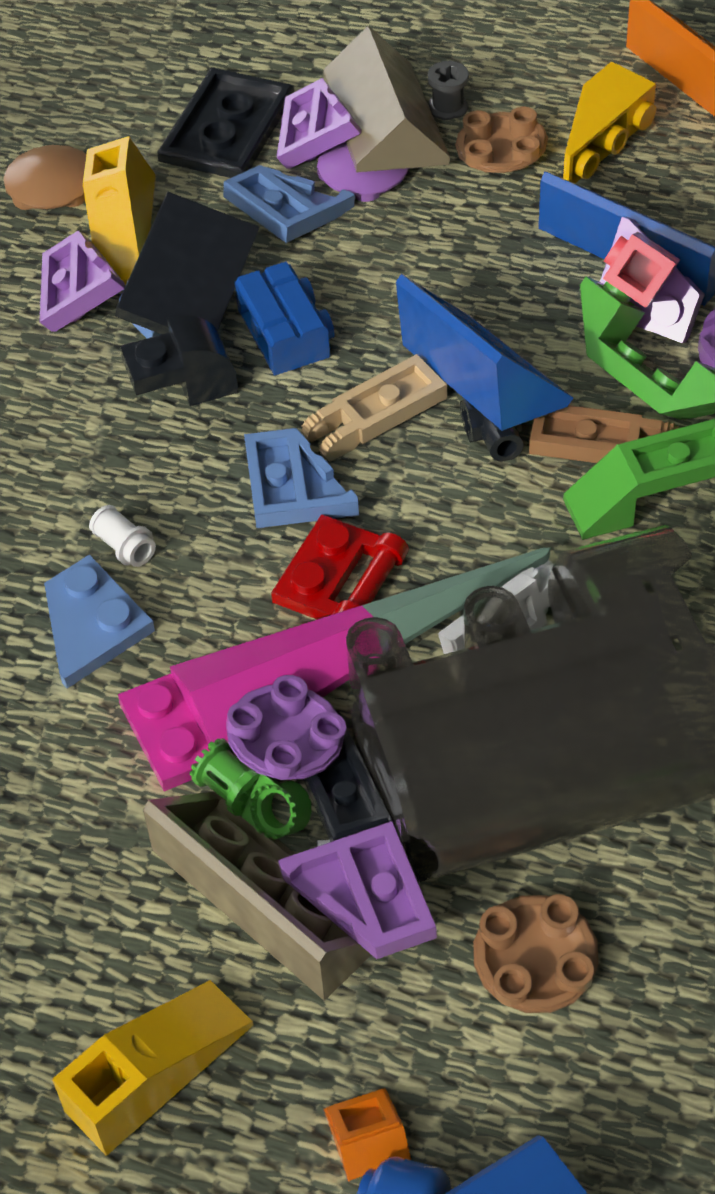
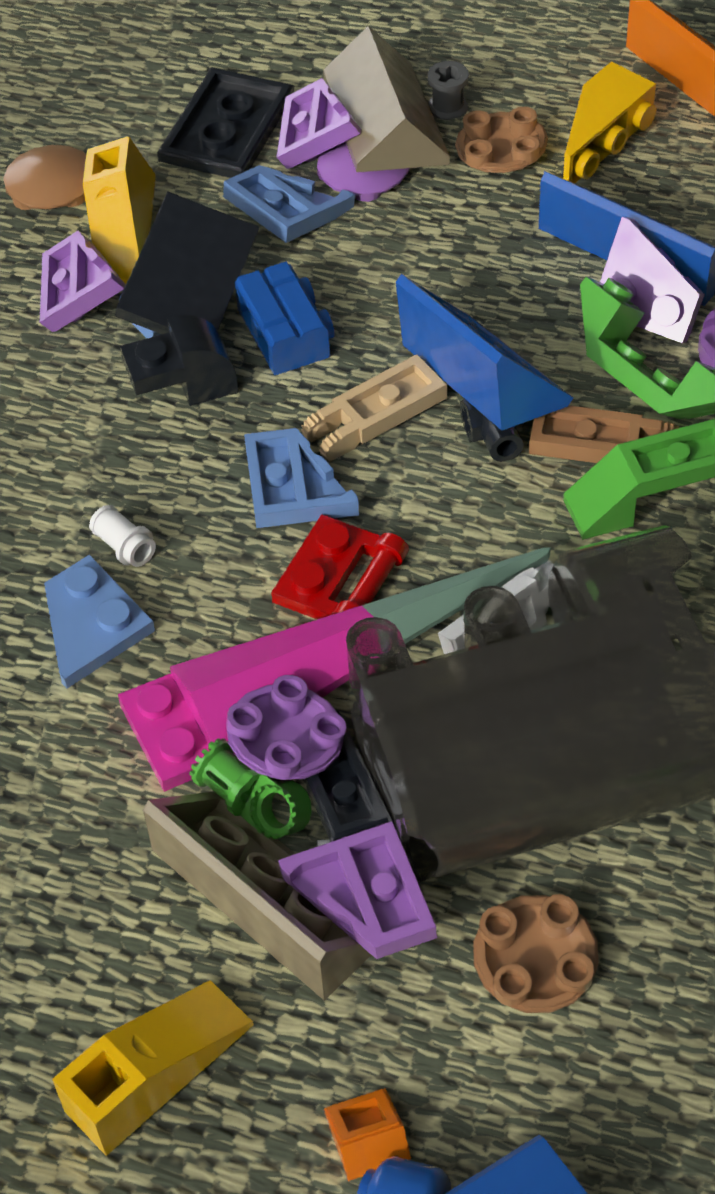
coral brick [602,232,680,308] -> none

